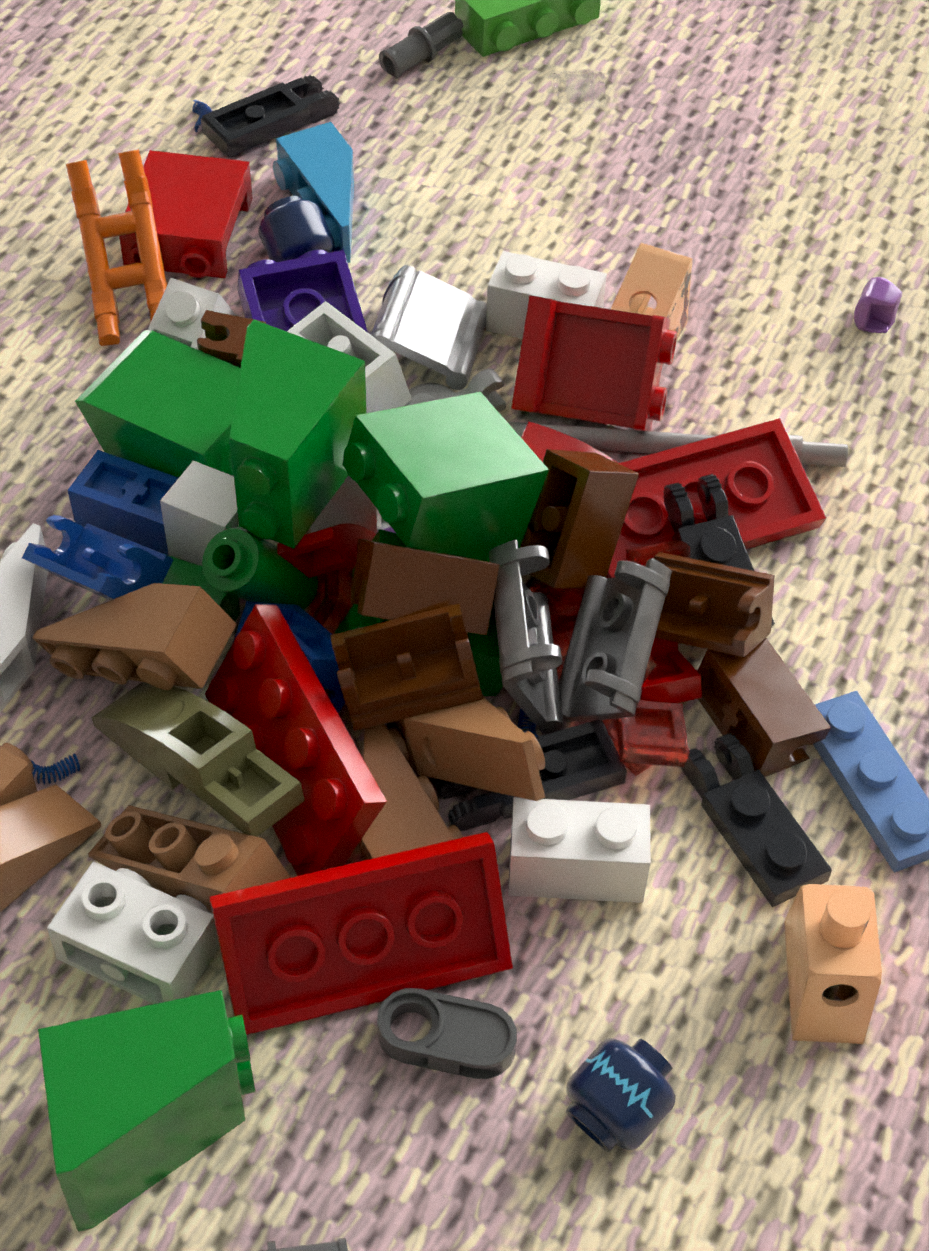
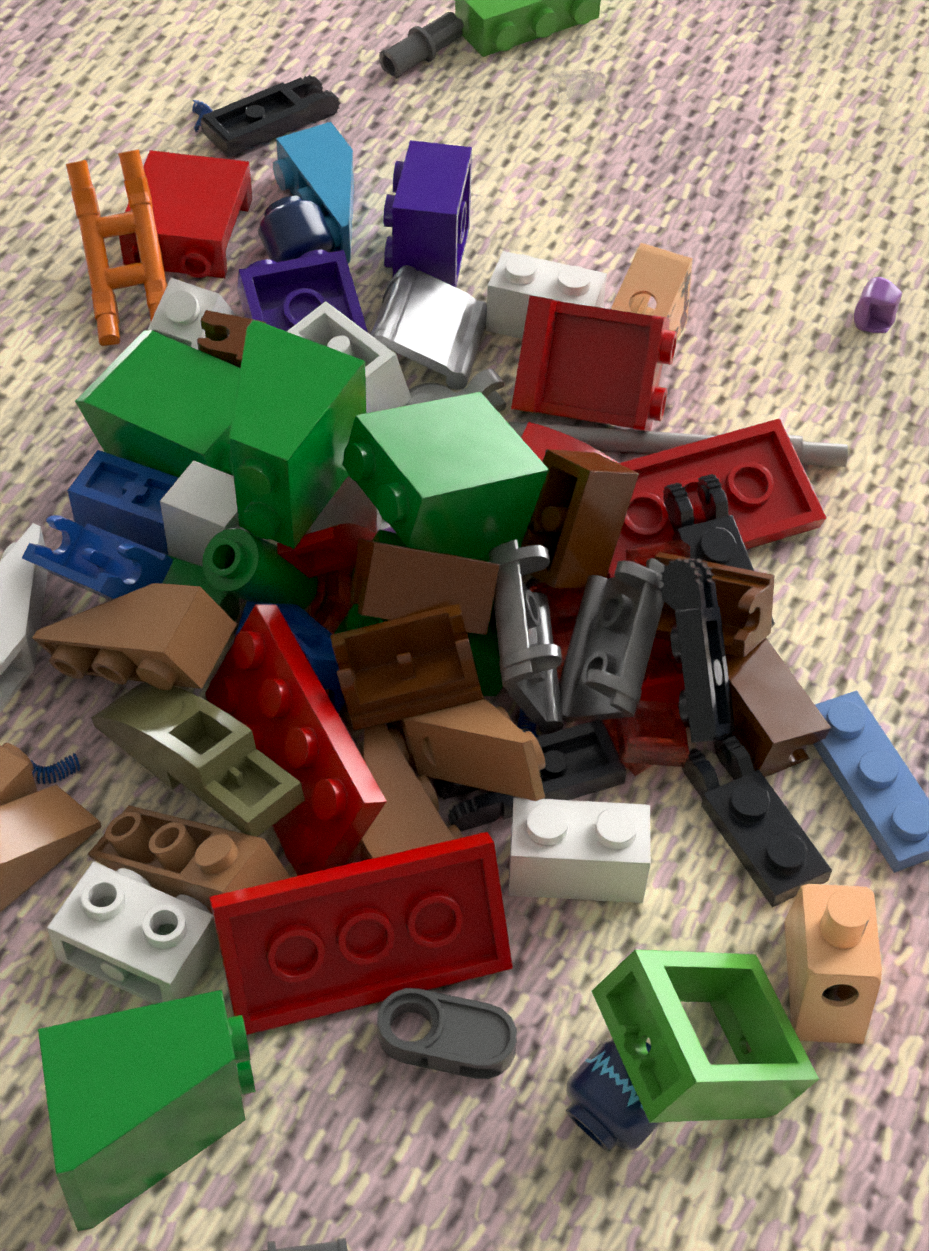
none -> dark purple brick [383,140,472,288]
none -> bright green window [592,949,819,1123]
none -> black hinge [660,558,735,743]

